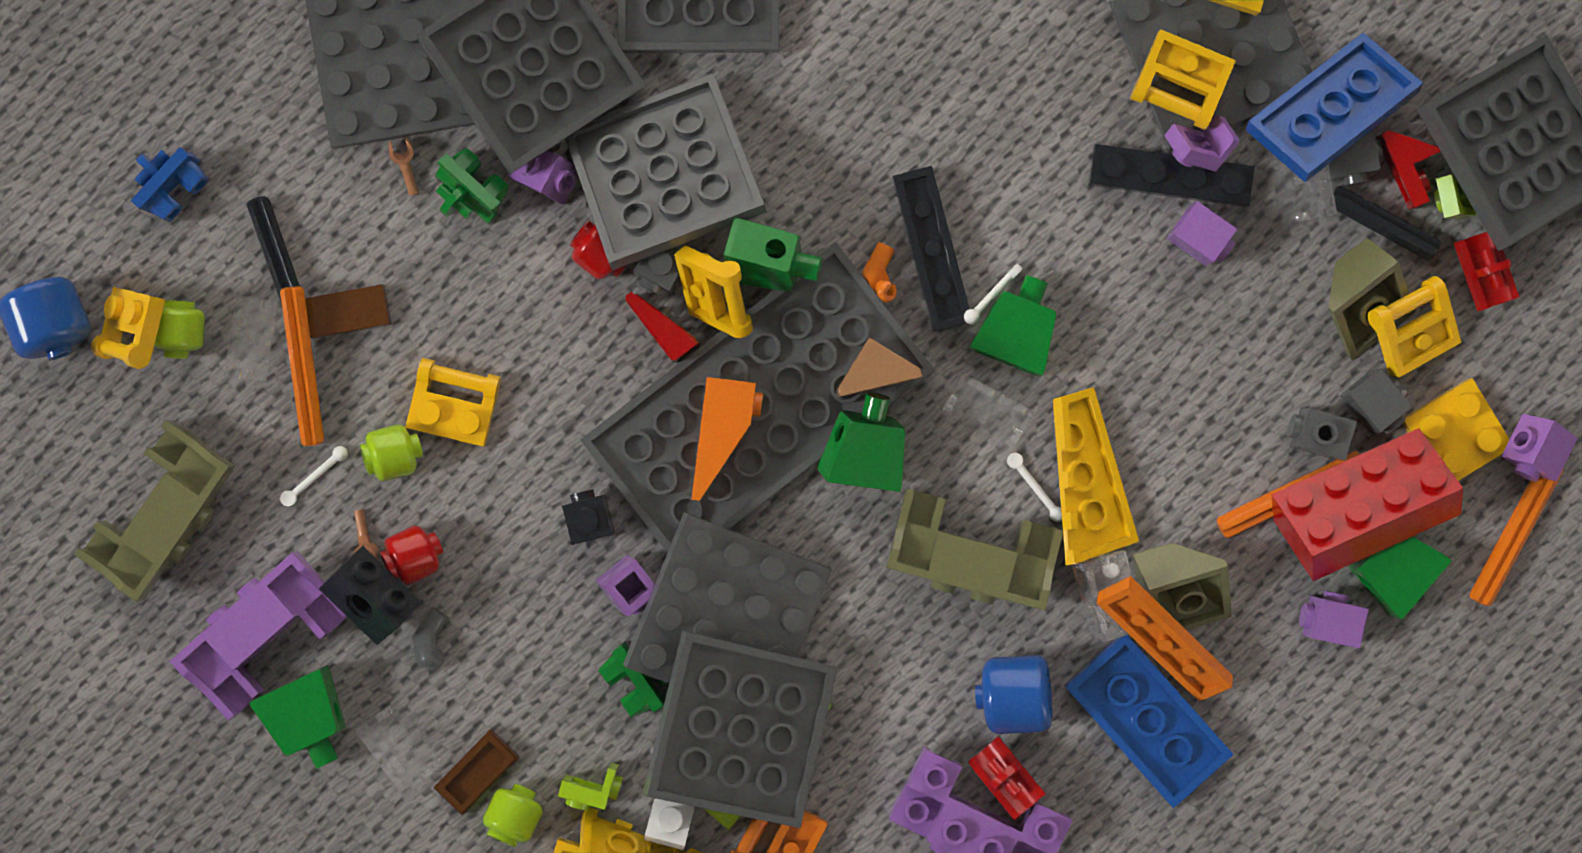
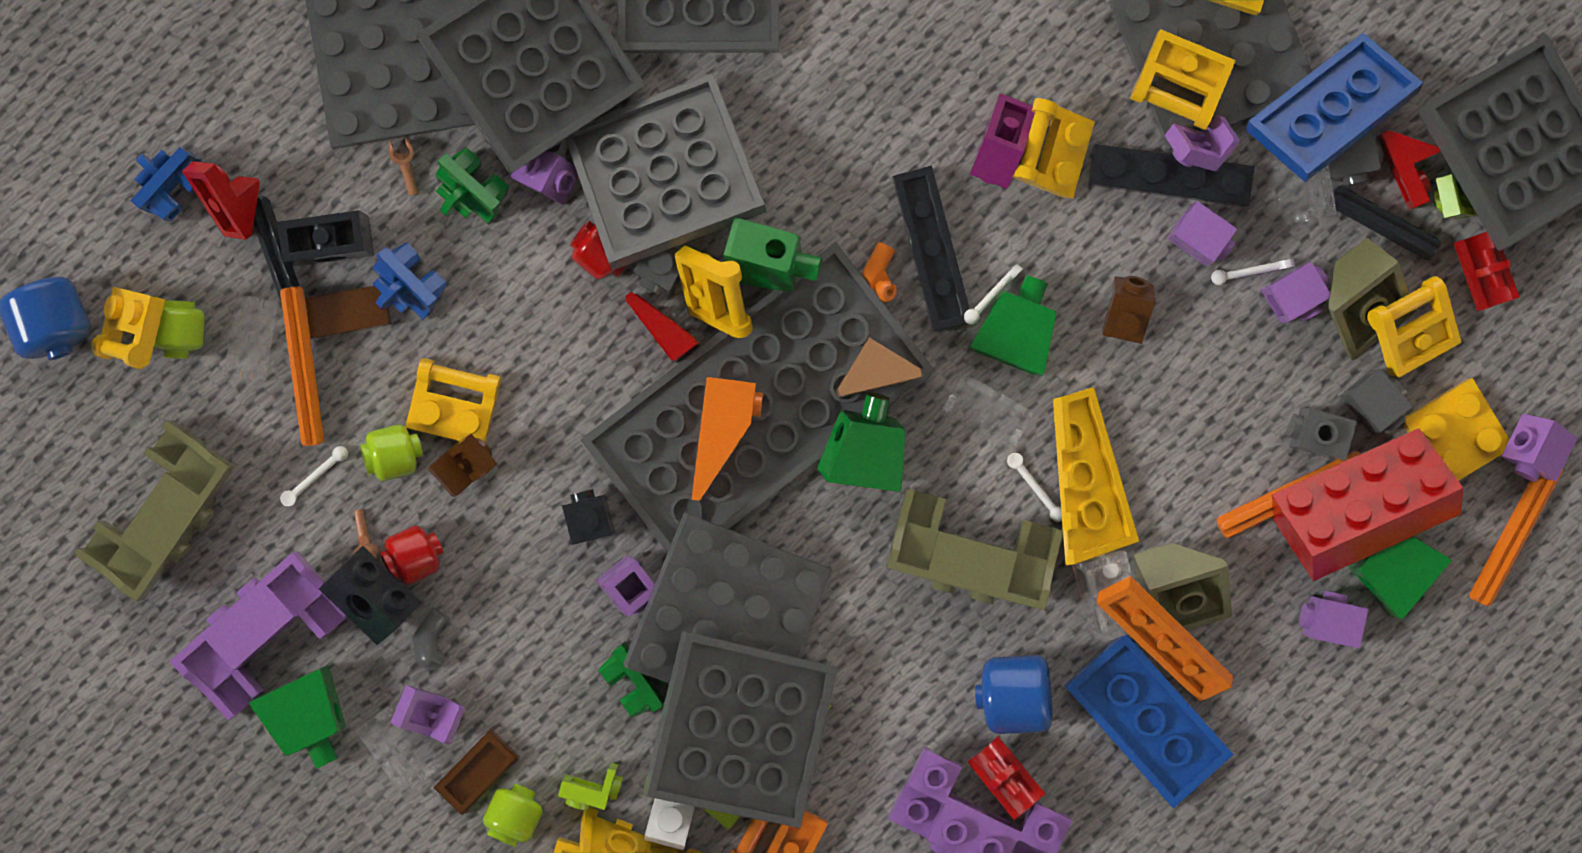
none -> red slope [182,161,260,240]
none -> black brick [277,210,374,267]
none -> blue hips [373,243,447,320]
none -> medium lavender bracket [390,685,465,745]
none -> reddish brown bracket [429,433,497,497]
none -> magenta slope [970,94,1035,189]
none -> yellow plate [1013,98,1095,198]
none -> reddish brown bracket [1102,276,1155,344]
none -> white hinge [1211,259,1295,285]
none -> medium lavender brick [1260,262,1331,324]

